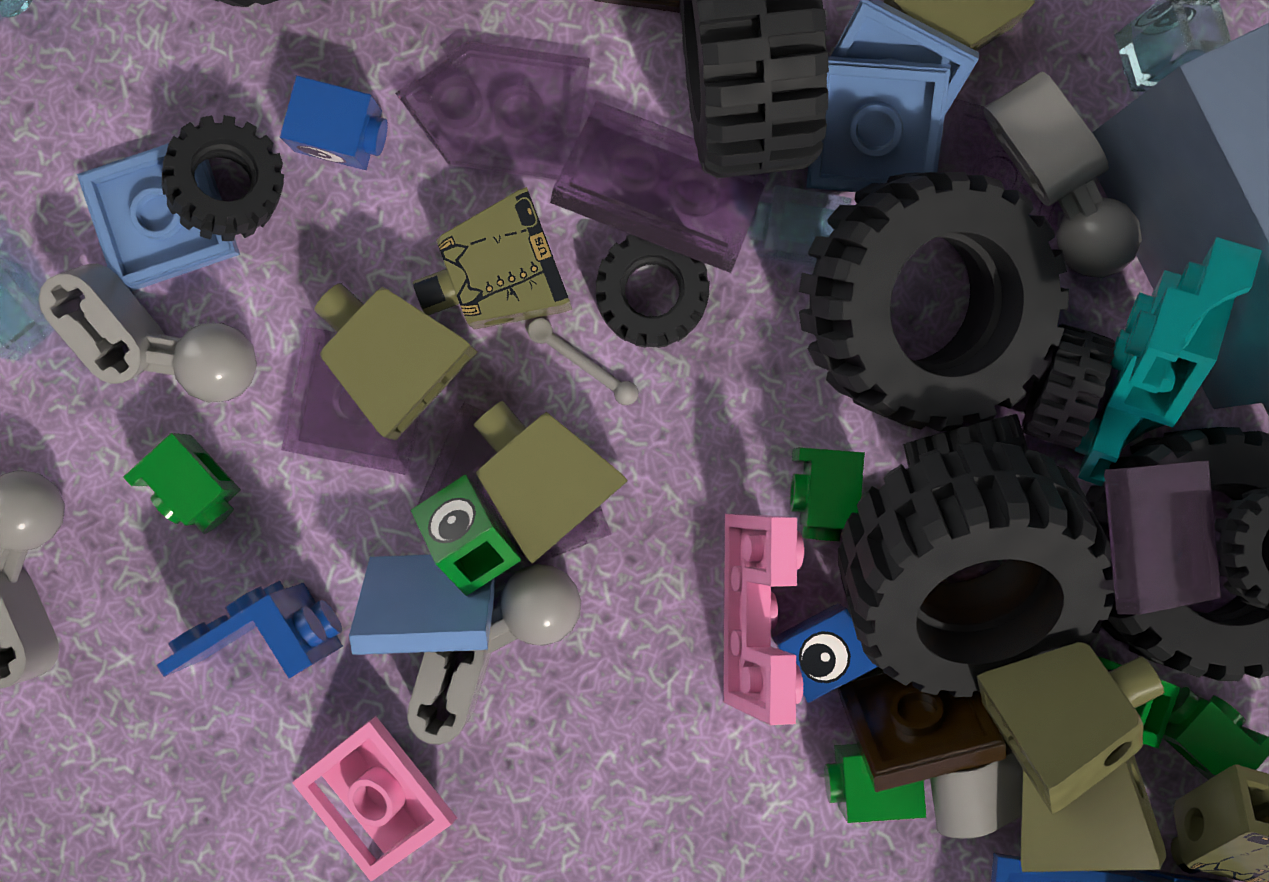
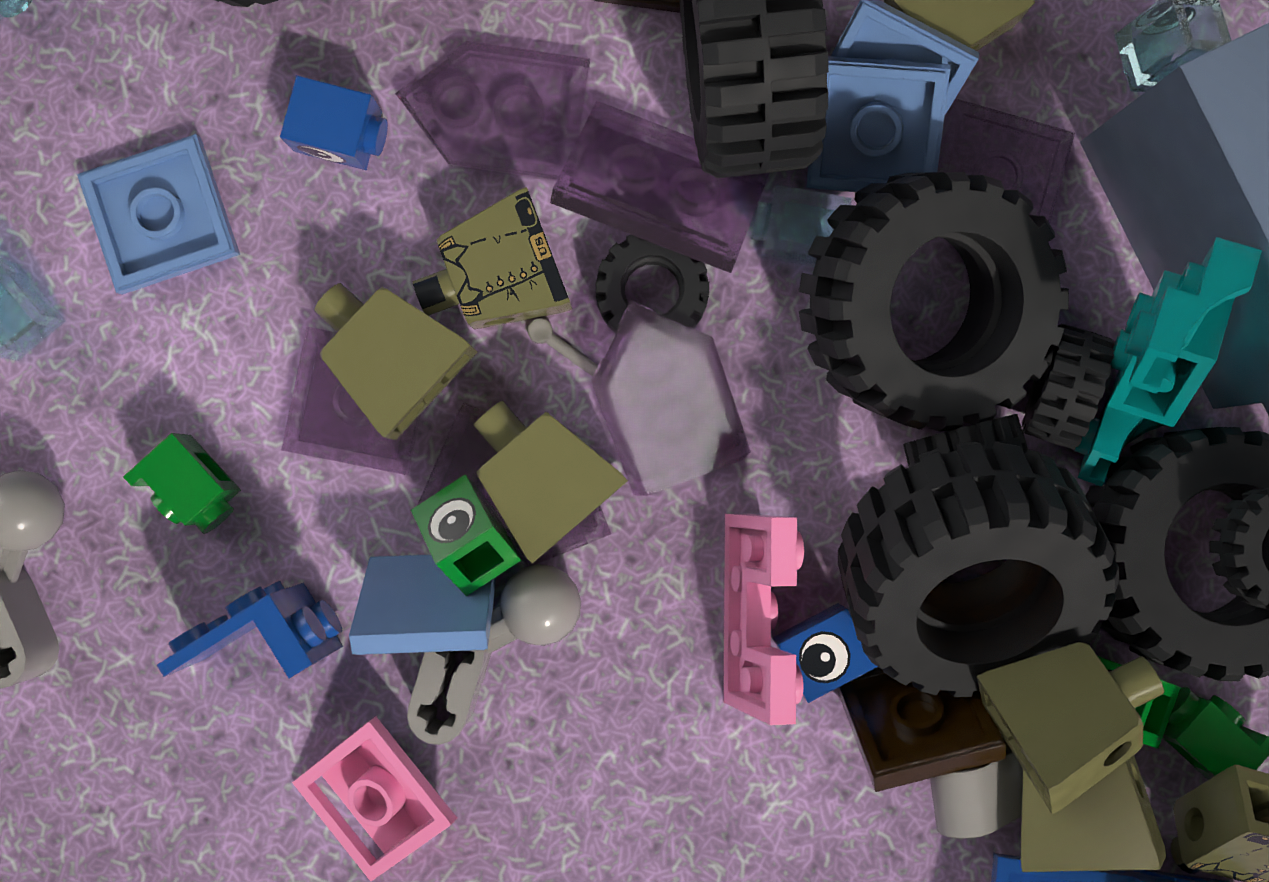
light grey beam [38,264,257,403] -> none
black tyre [162,115,284,241] -> none
green brick [790,447,865,541] -> none
green brick [824,744,927,823] -> none
light grey beam [983,71,1142,278] -> none
clear purple tile [1104,460,1221,615] -> none
none -> clear purple tile [591,300,751,496]

